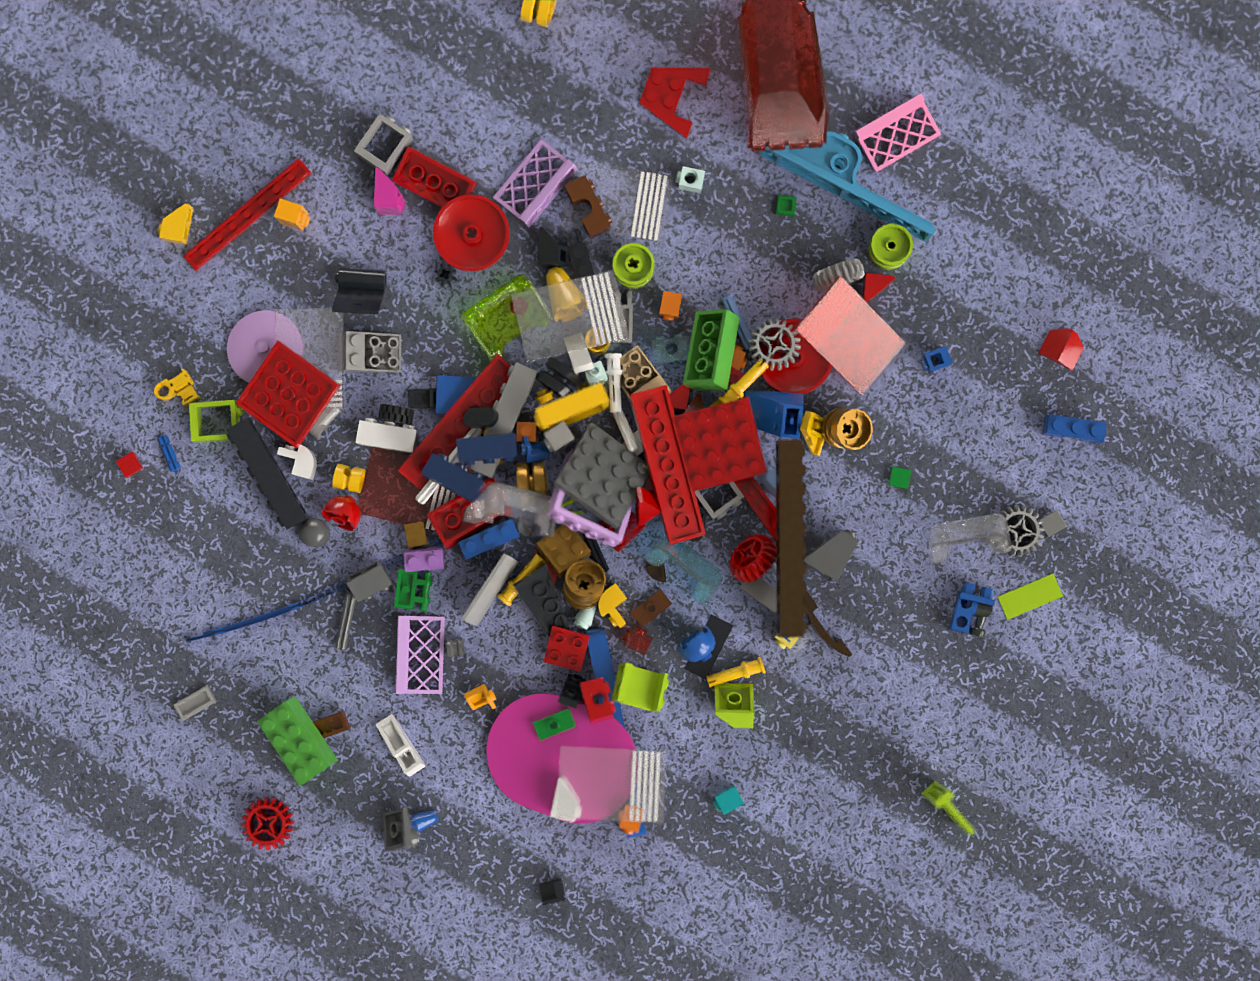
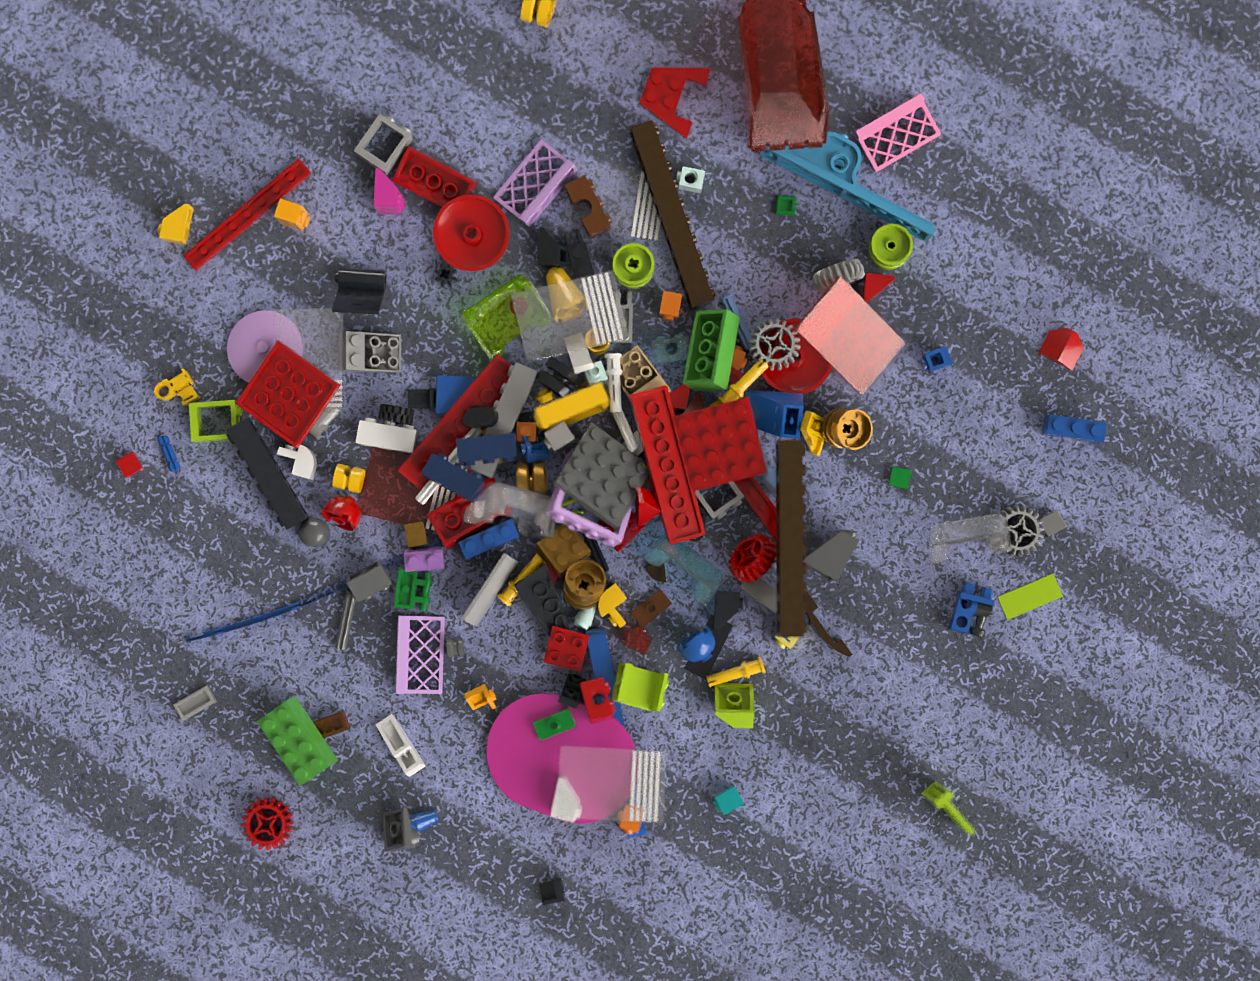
none -> dark brown brick [629,120,715,310]
none -> black slope [713,590,743,630]

